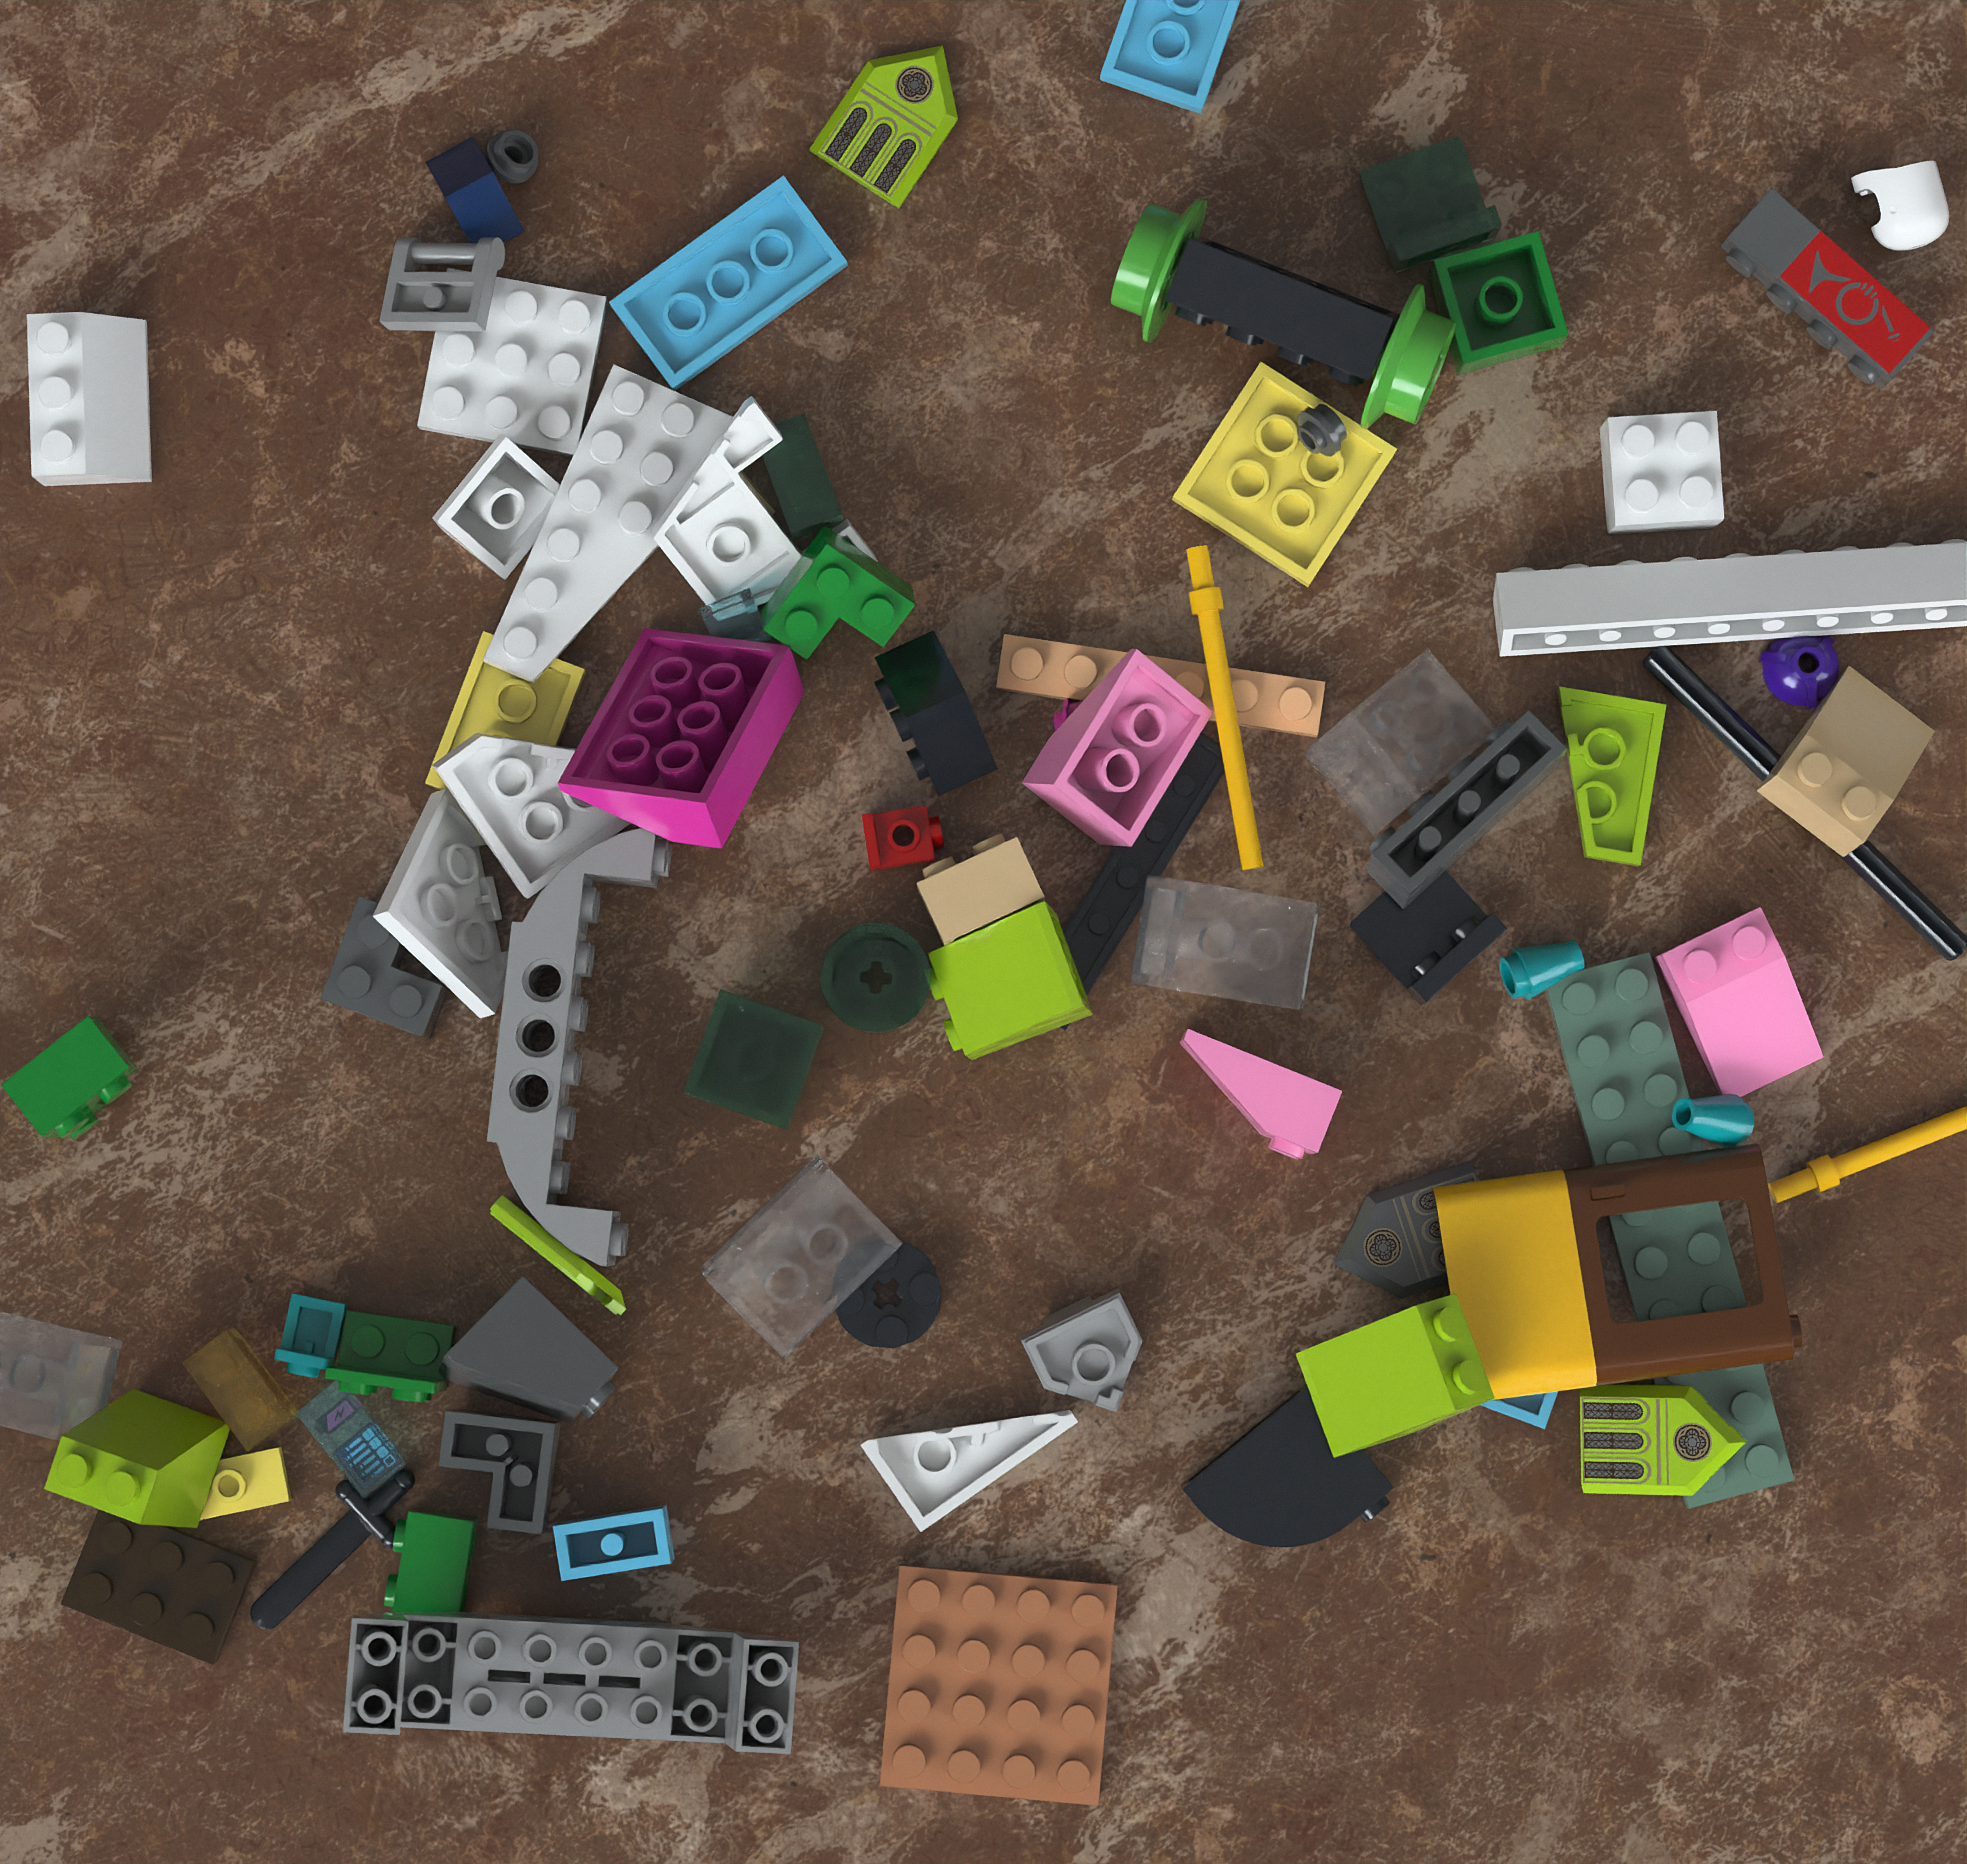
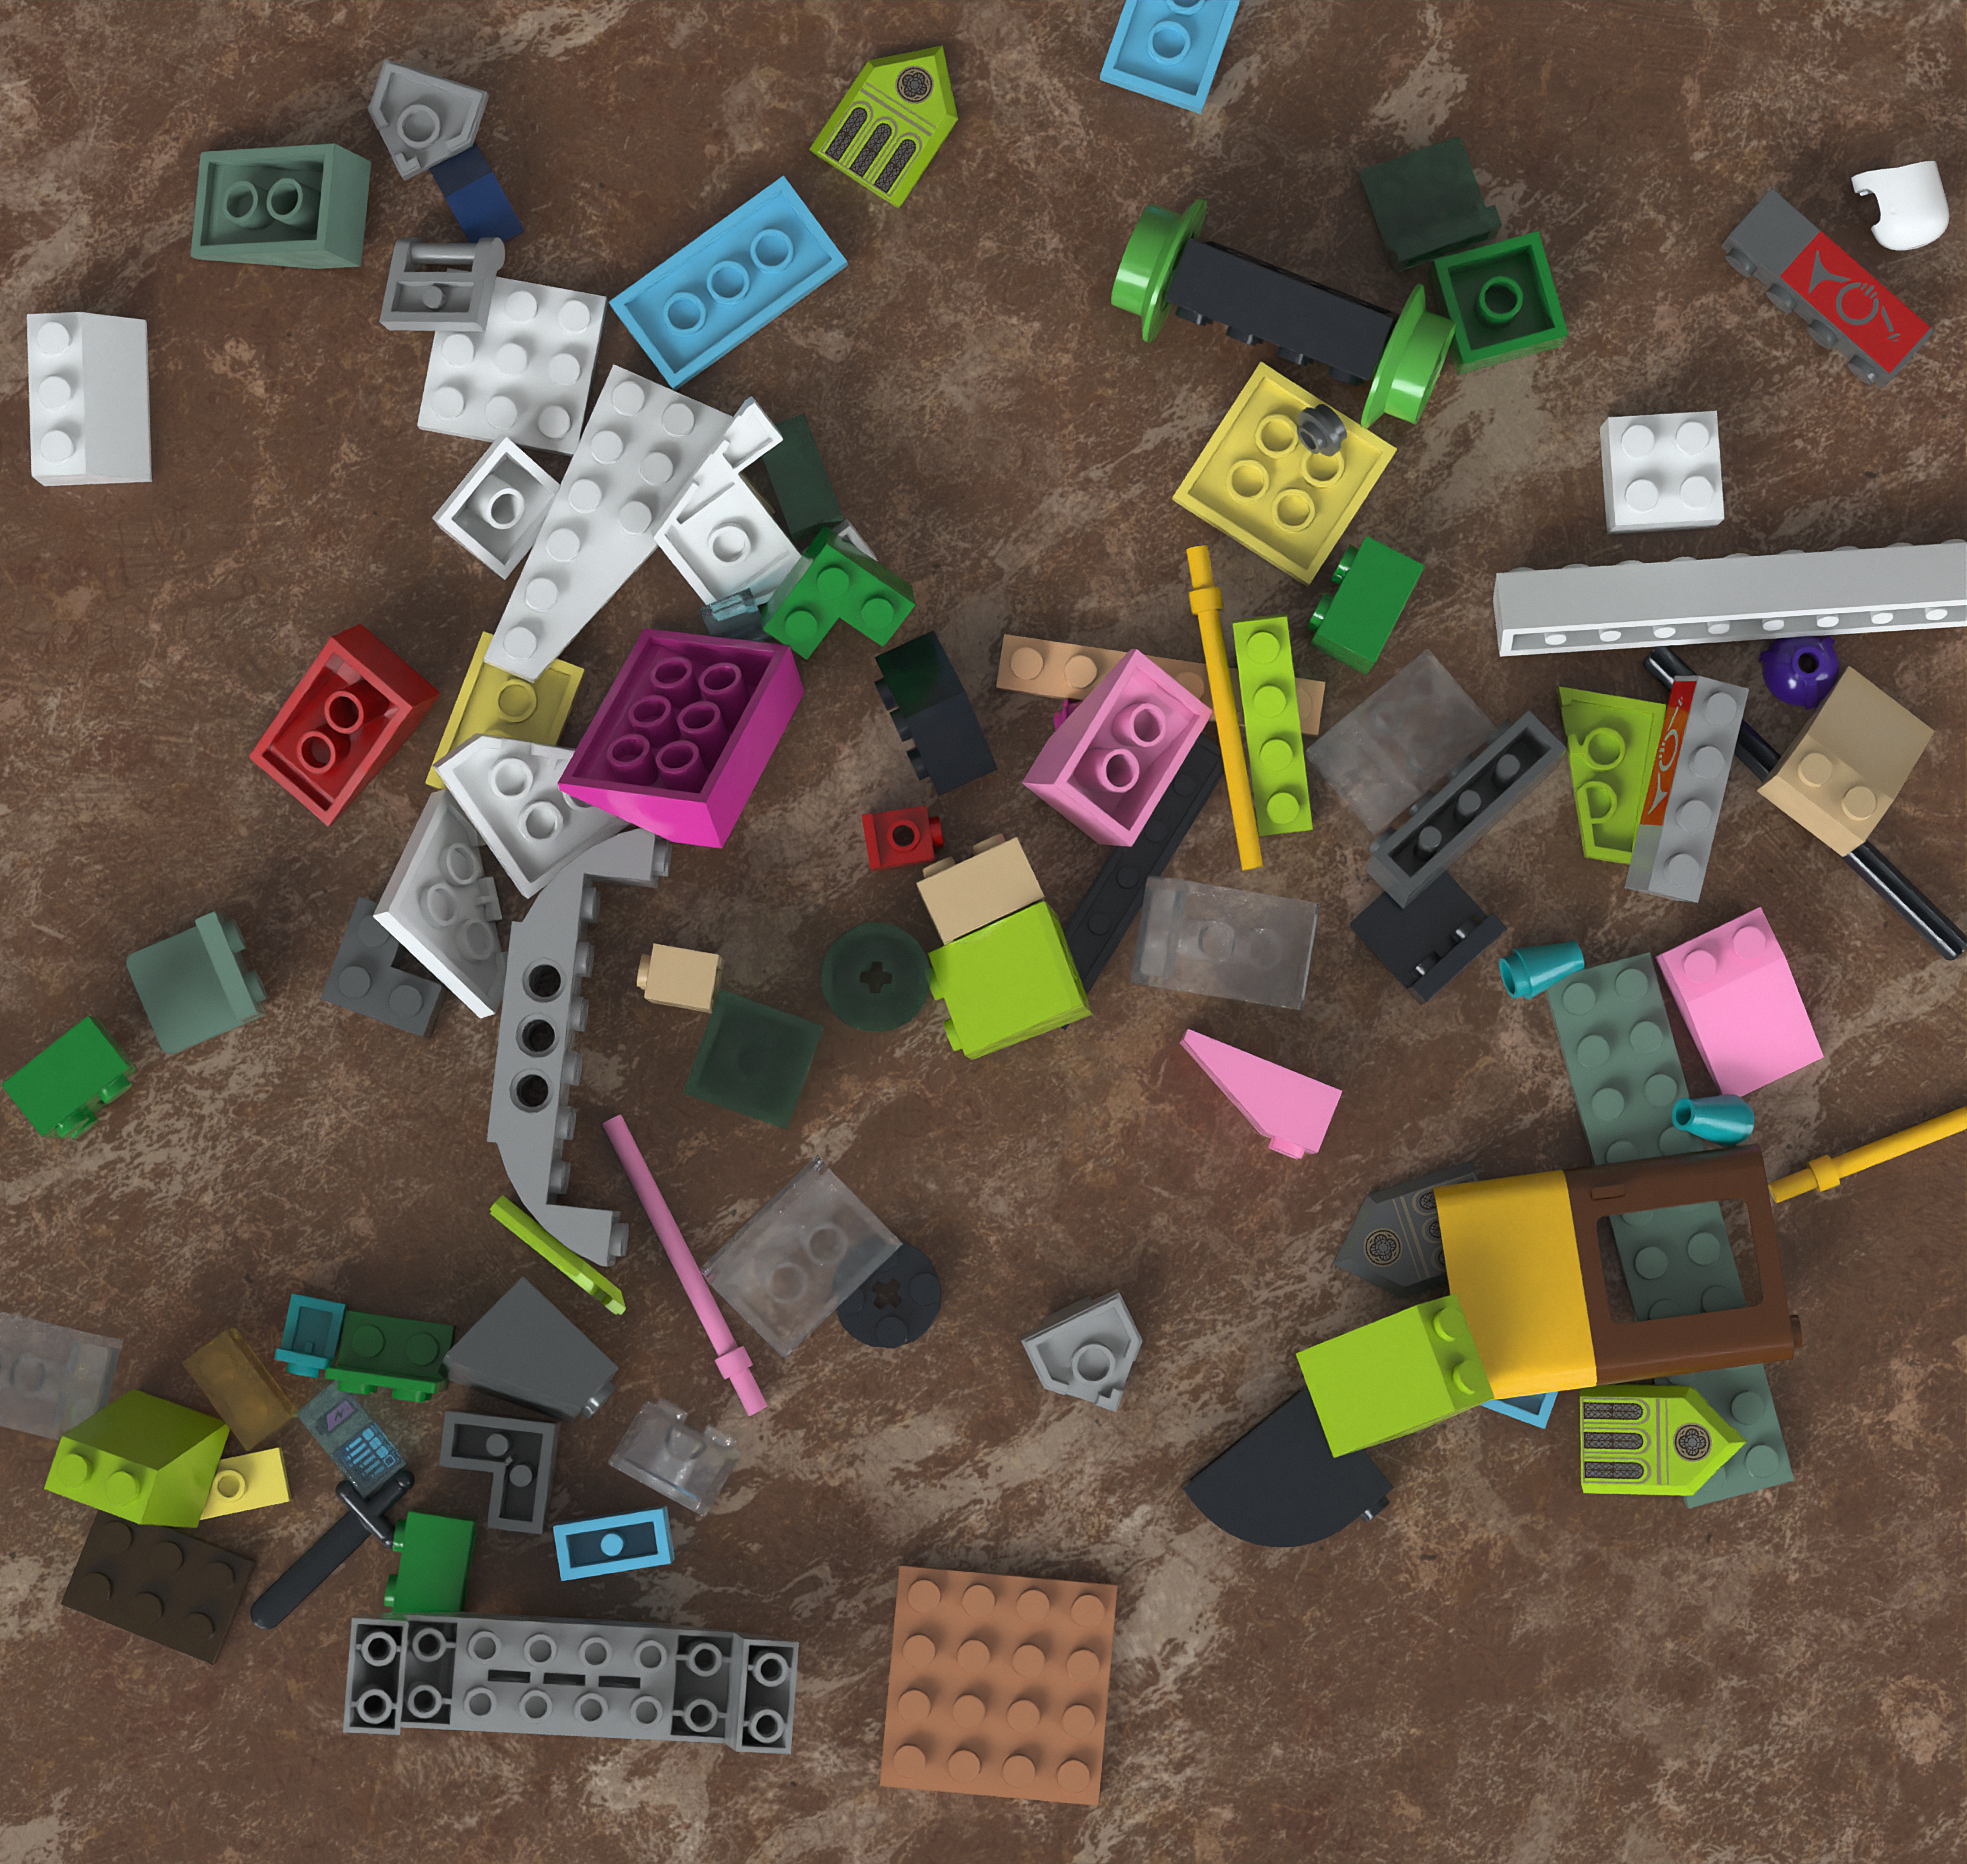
dark grey plate [485,130,538,183] -> none
white wing [861,1410,1078,1532] -> none
none -> sand green bracket [126,911,267,1054]
none -> sand green slope [190,143,371,269]
none -> red slope [249,624,441,827]
none -> light grey plate [368,59,489,181]
none -> bright pink bar [602,1115,768,1416]
none -> clear slope [607,1397,743,1517]
none -> tan brick [637,943,725,1014]
none -> lime plate [1232,613,1313,836]
none -> green brick [1306,536,1425,675]
none -> light grey brick [1624,676,1749,903]

